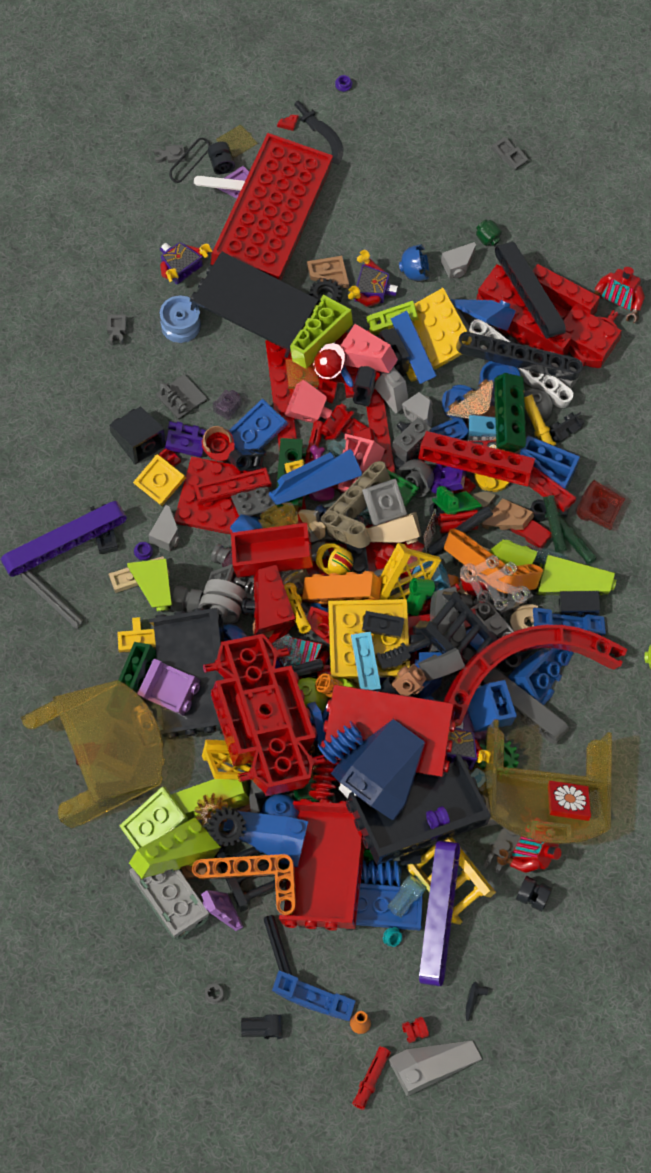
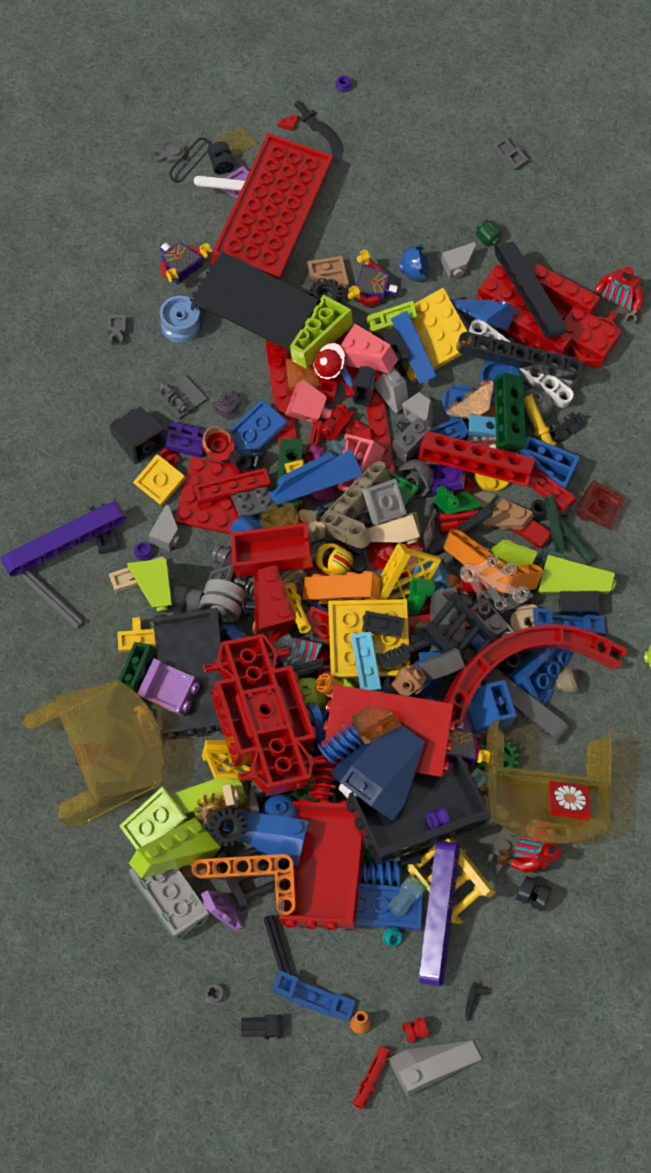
none -> tan plate [222,784,240,807]
none -> clear orange slope [351,707,401,745]
none -> dark tan cone [556,667,580,693]

